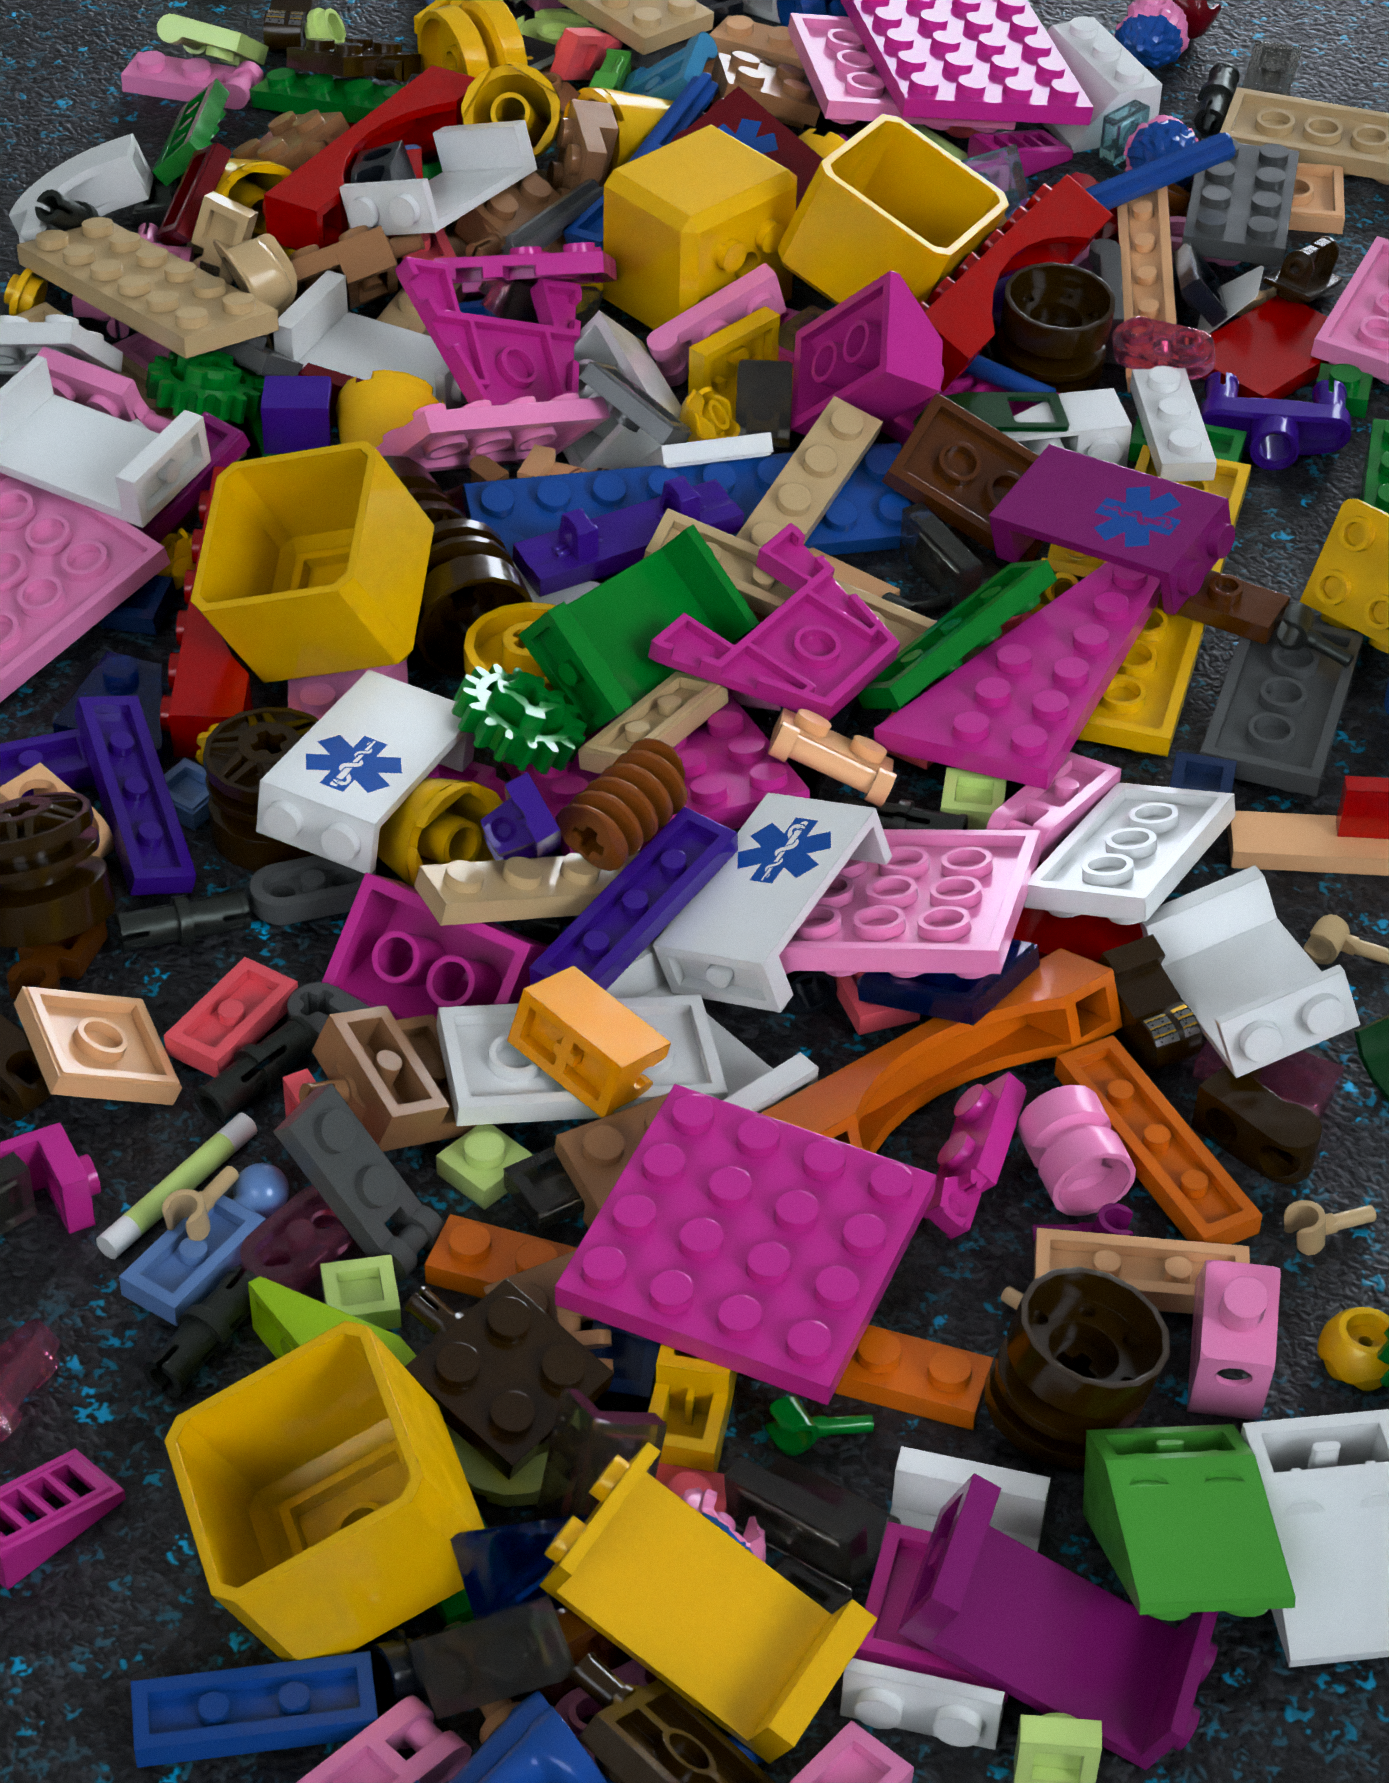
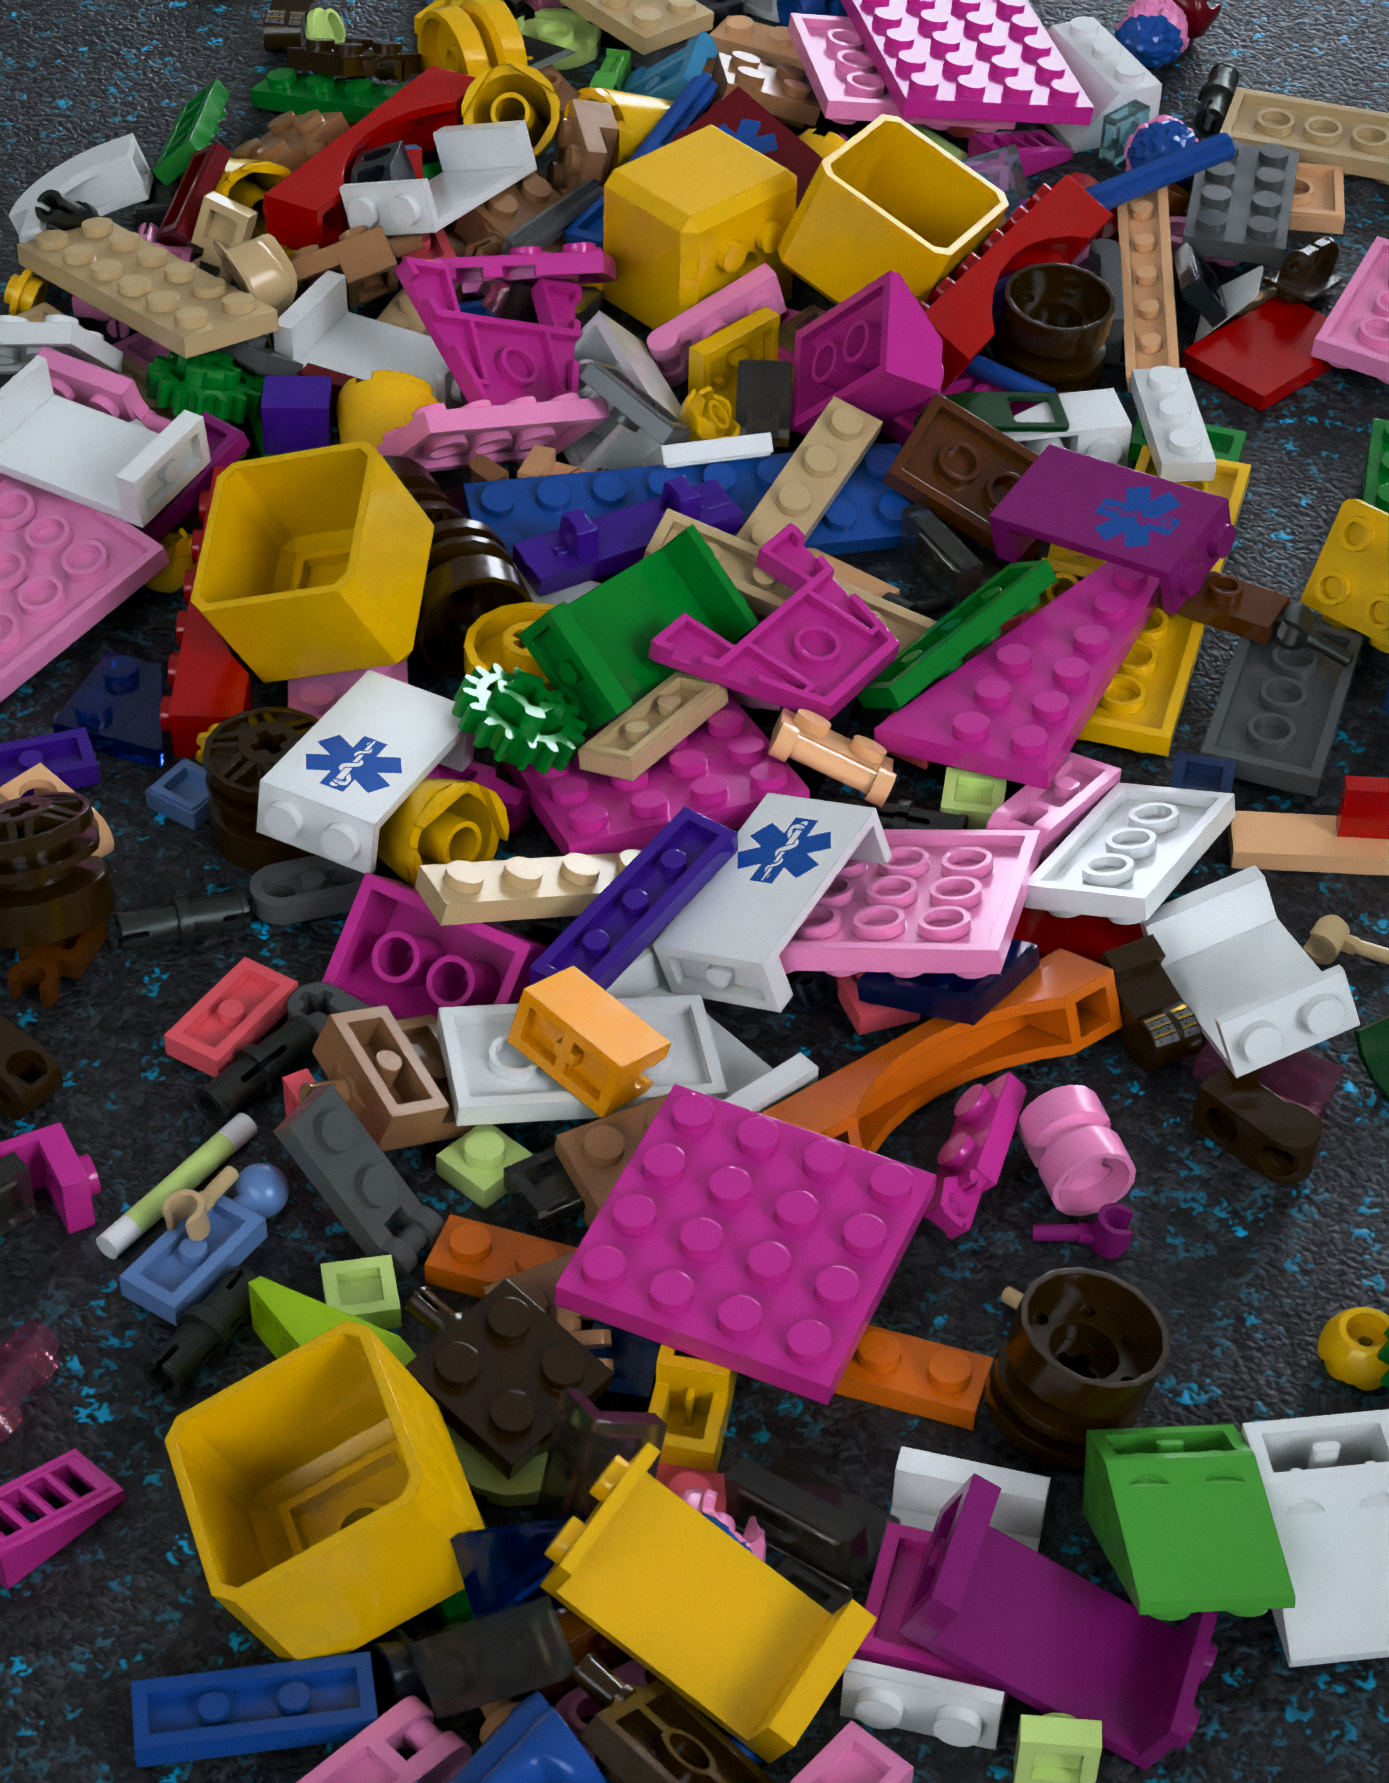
light nougat tile [14,986,182,1105] -> none
dark purple plate [74,695,197,896] -> none
dark blue plate [101,575,177,635] -> none
bright pink plate [121,51,264,110] -> none
yellowish green plate [157,14,269,67] -> none
clear pink plate [240,1185,355,1291] -> none
dark purple hinge [480,772,561,860] -> none
coral plate [550,27,623,81] -> none
dark orange piece [555,738,688,871] -> none
green hand [765,1396,874,1456] -> none
light nougat plate [1033,1228,1250,1314] -> none
orange plate [1054,1035,1263,1245] -> none
clear pink plate [1112,316,1216,380] -> none
bright pink torso [1187,1260,1281,1420] -> none
dark purple connector [1200,372,1351,471] -> none
clear smoke plate [1242,40,1302,96] -> none
tan hand [1284,1200,1376,1255] -> none
green plate [1317,363,1373,418] -> none

